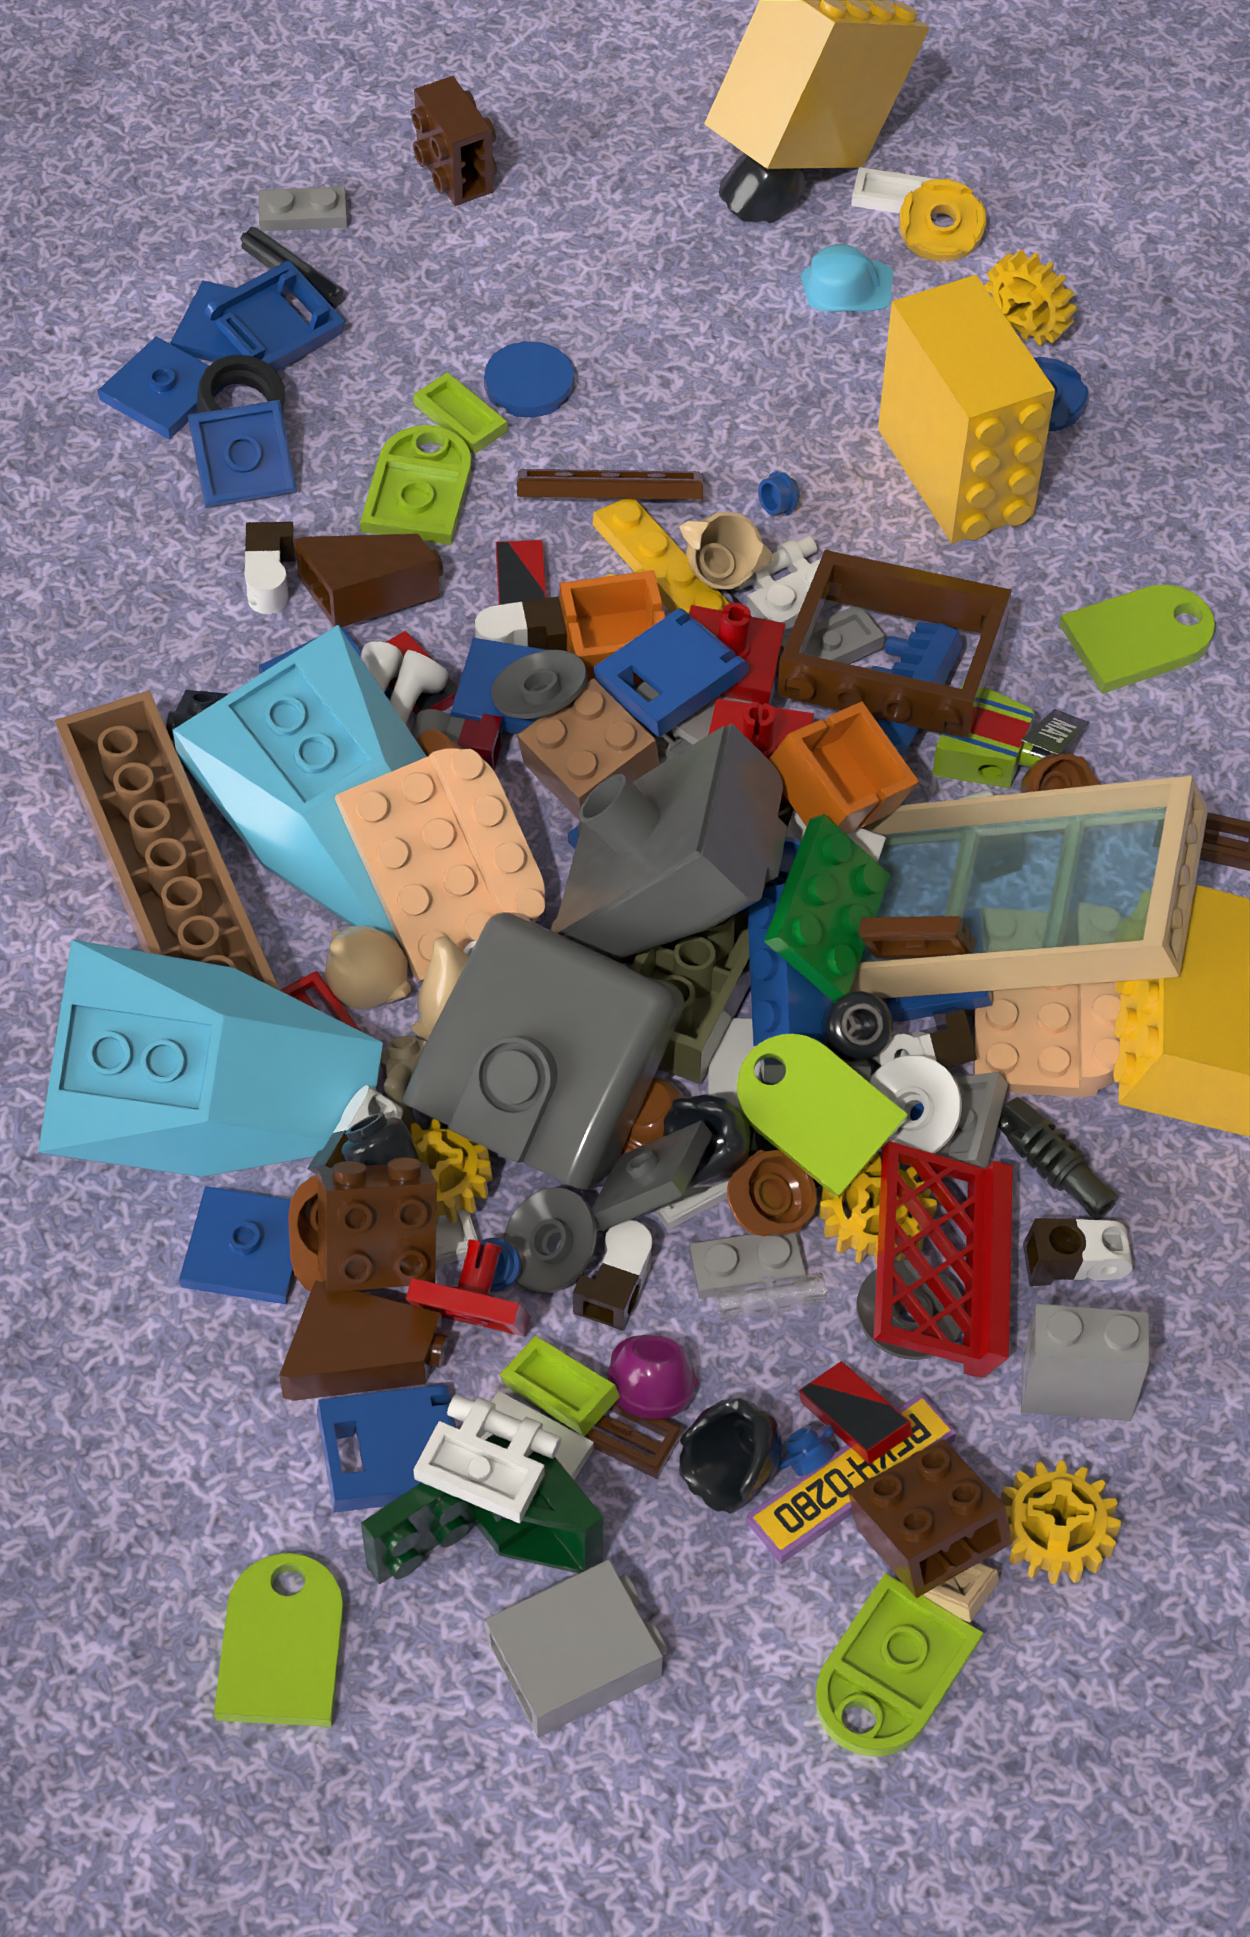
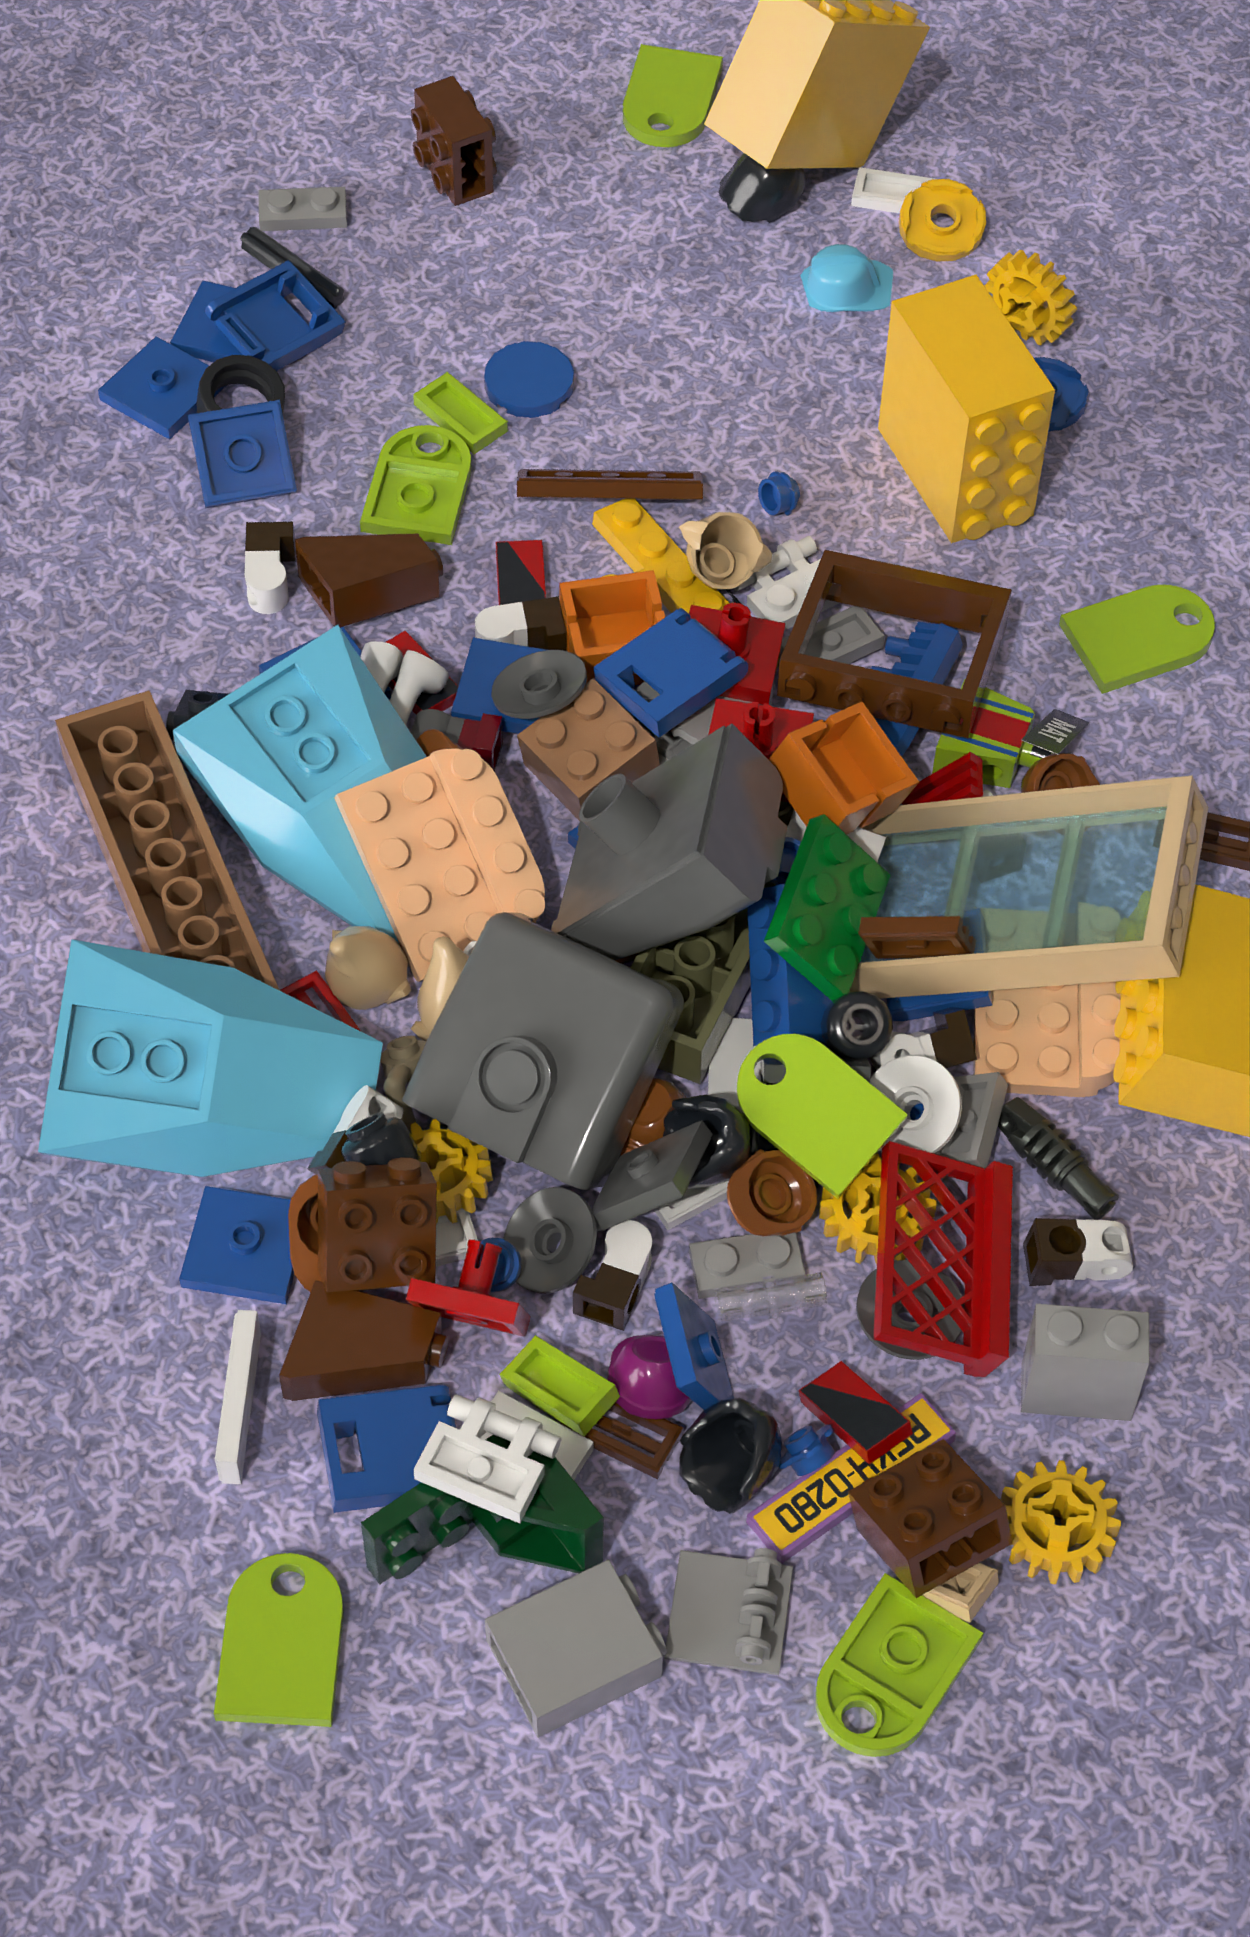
none -> white tile [215,1310,261,1484]
none -> lime tile [622,44,723,147]
none -> blue plate [654,1282,734,1410]
none -> light grey hinge [664,1548,793,1675]
none -> red tile [901,752,983,805]

